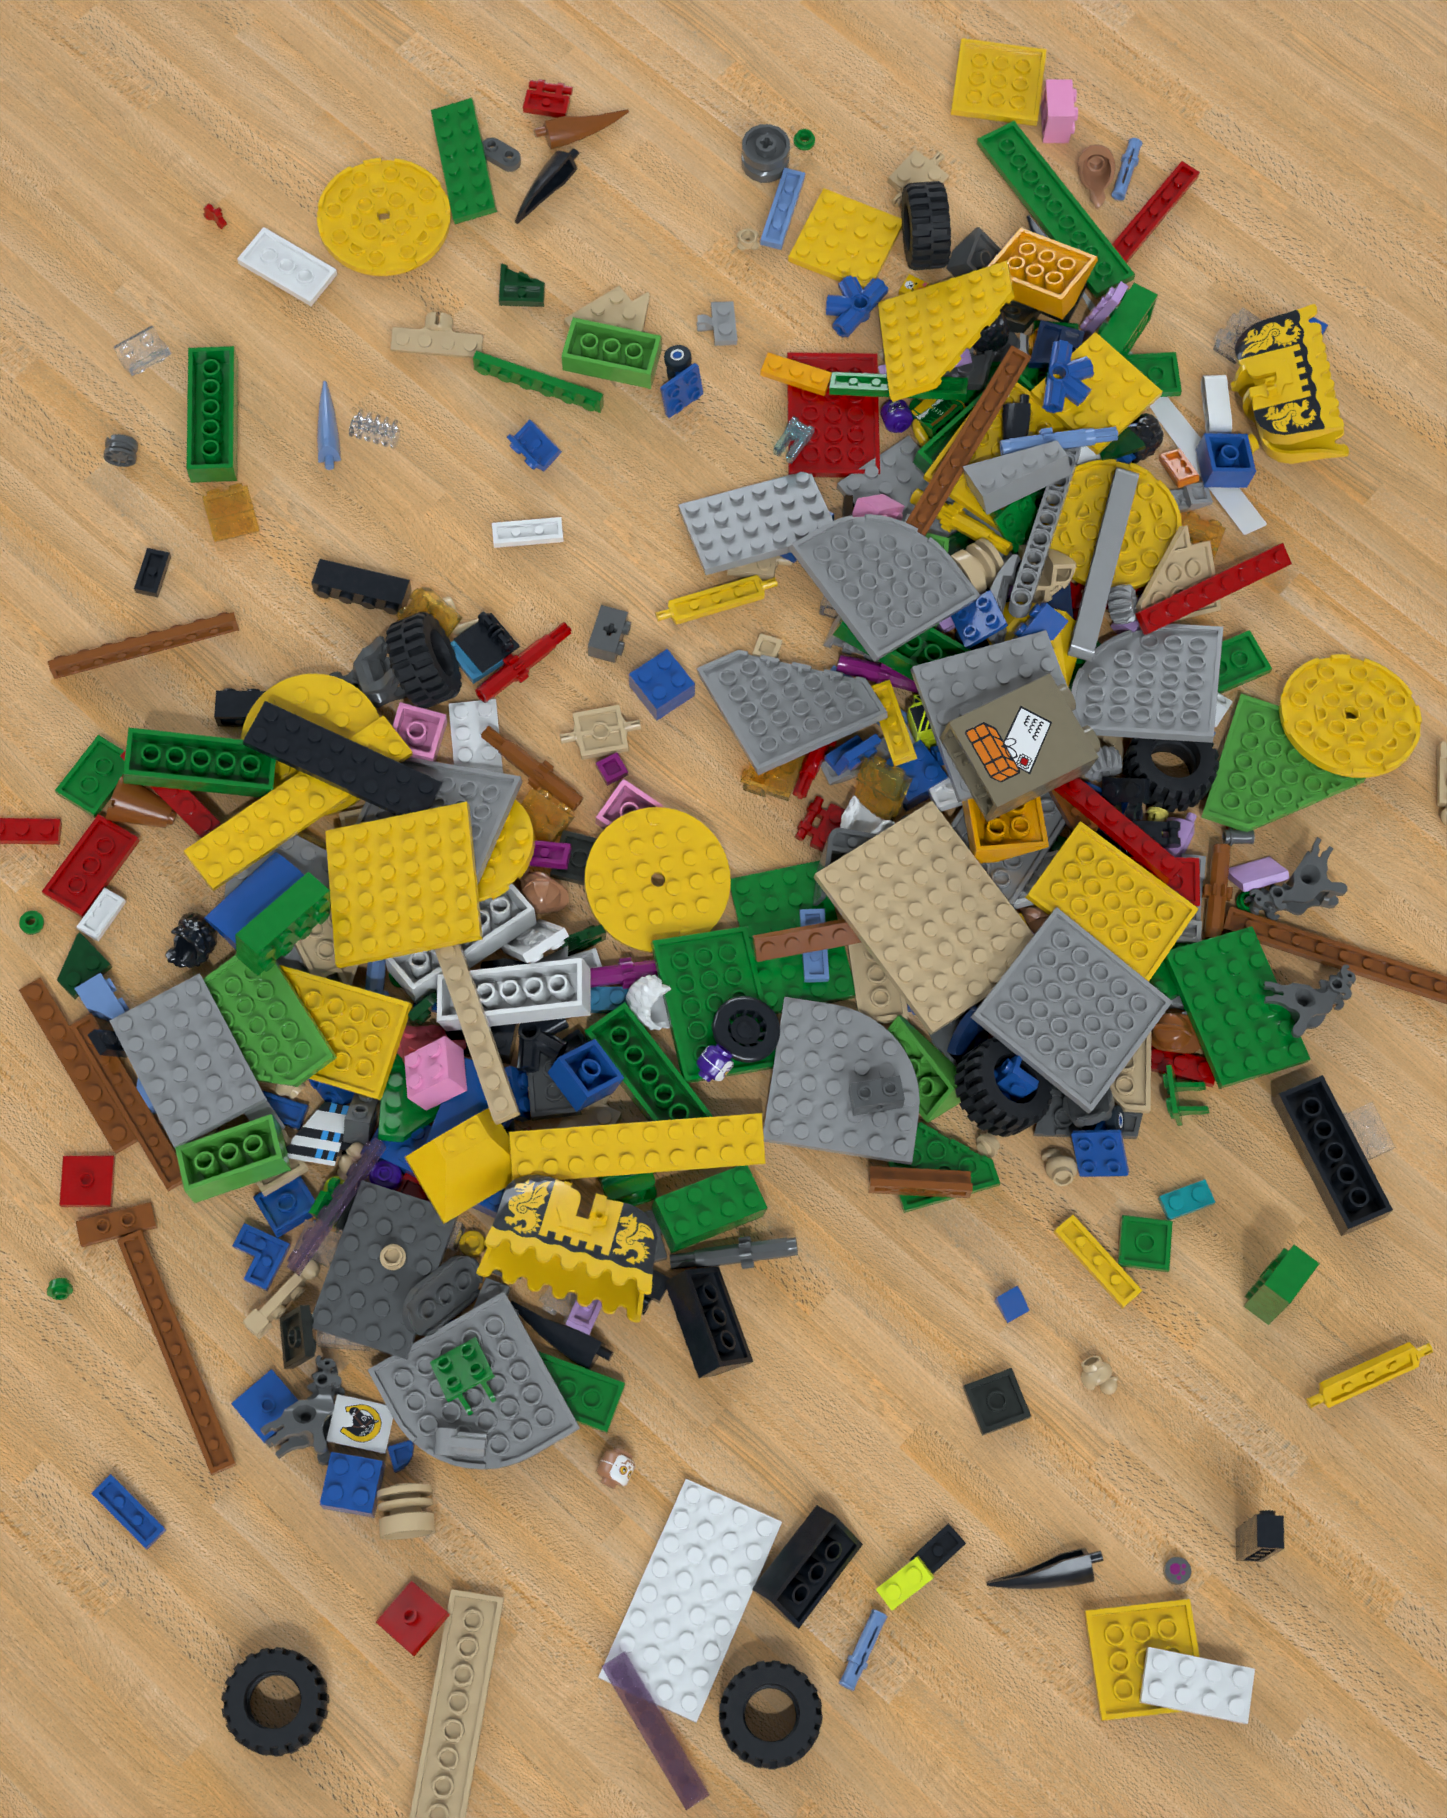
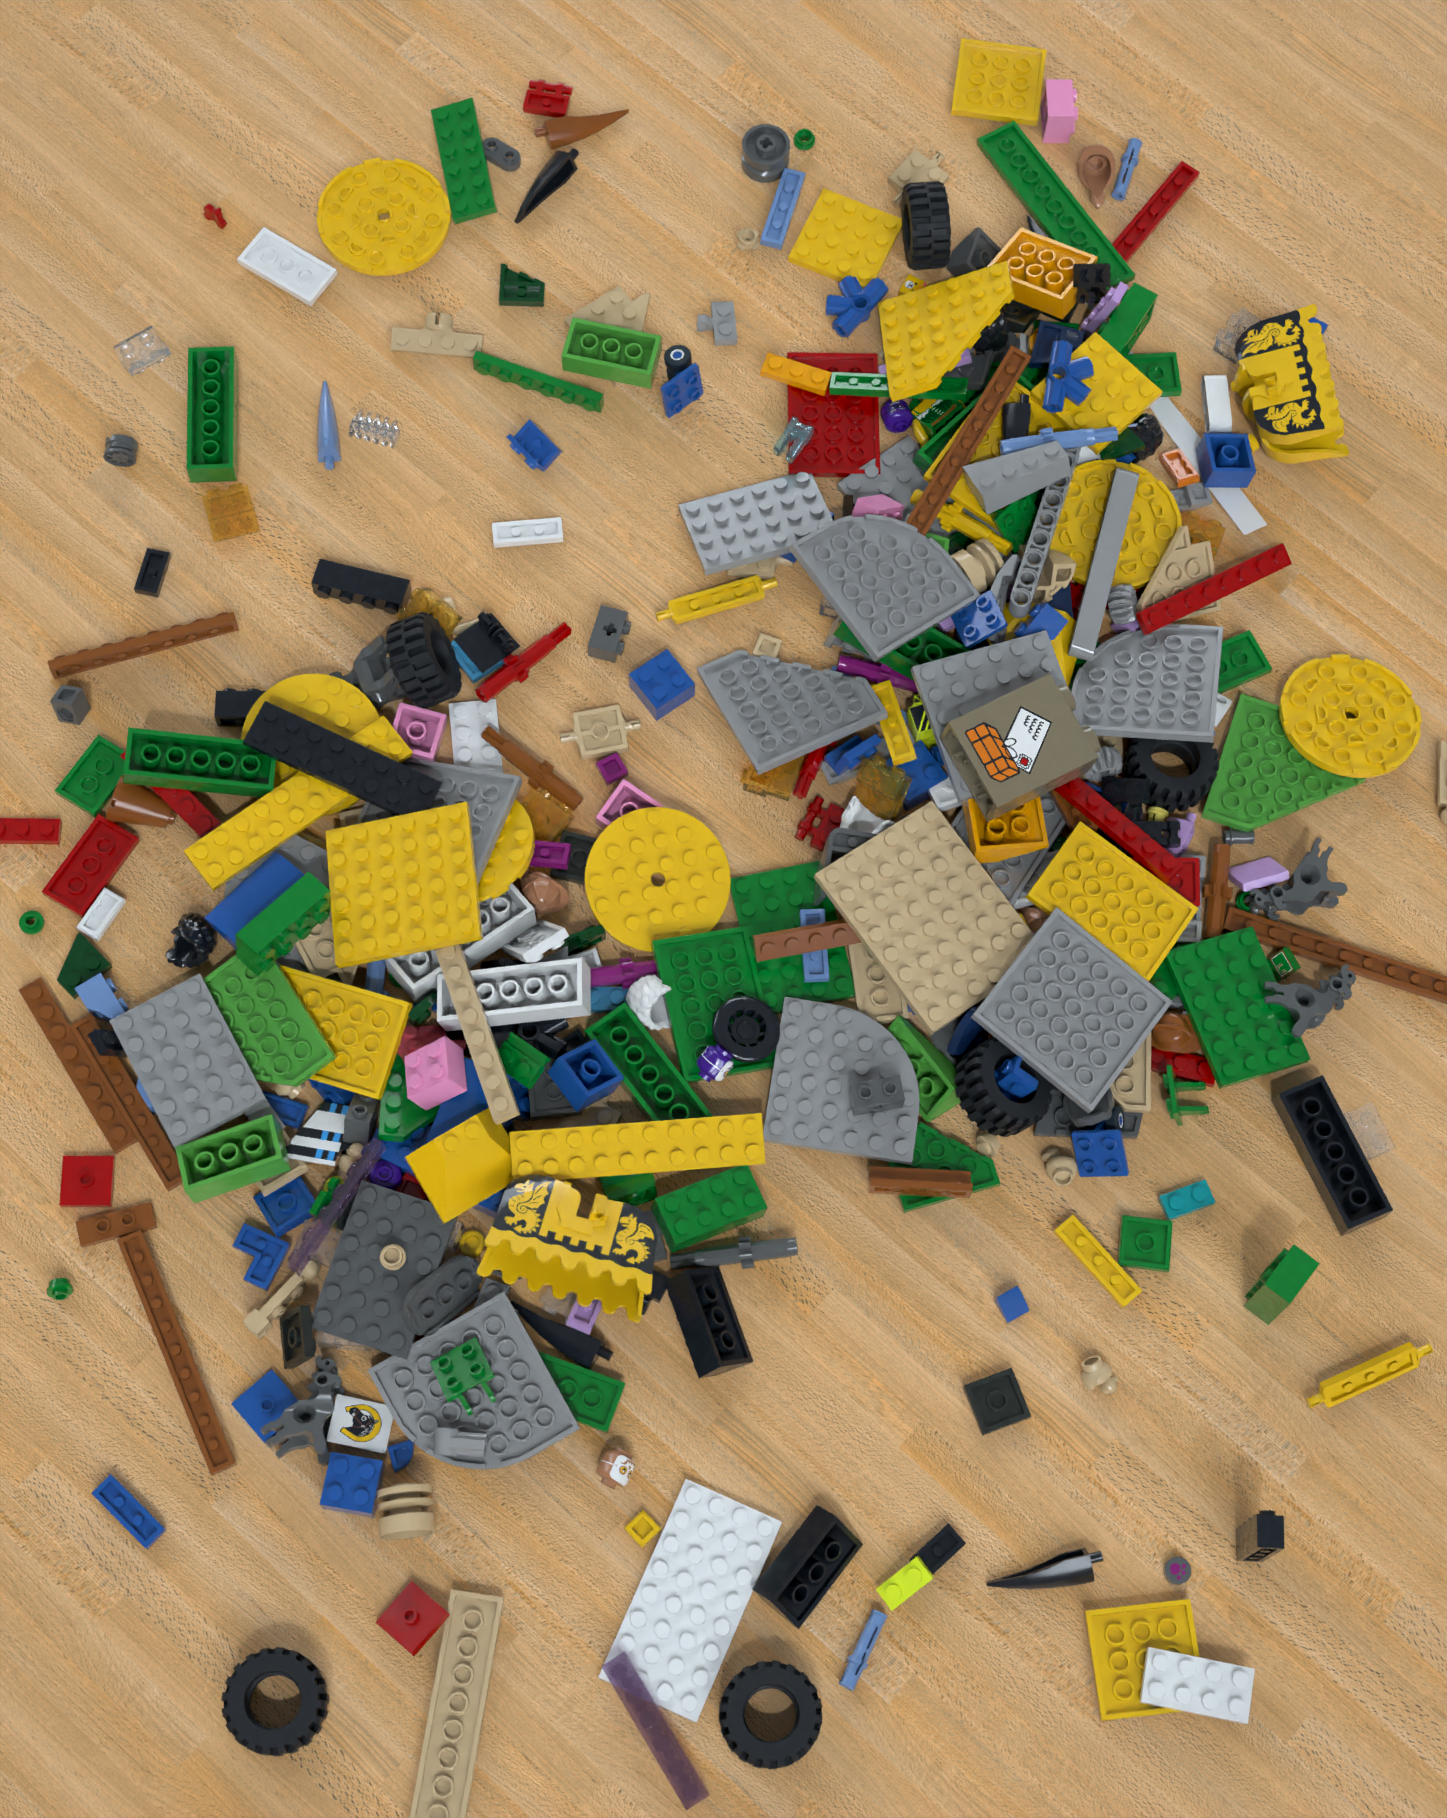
none -> dark grey brick [50,685,91,725]
none -> green plate [498,1032,551,1090]
none -> yellow tile [624,1510,661,1548]
none -> black plate [1073,264,1111,304]
none -> green tile [1267,947,1301,981]

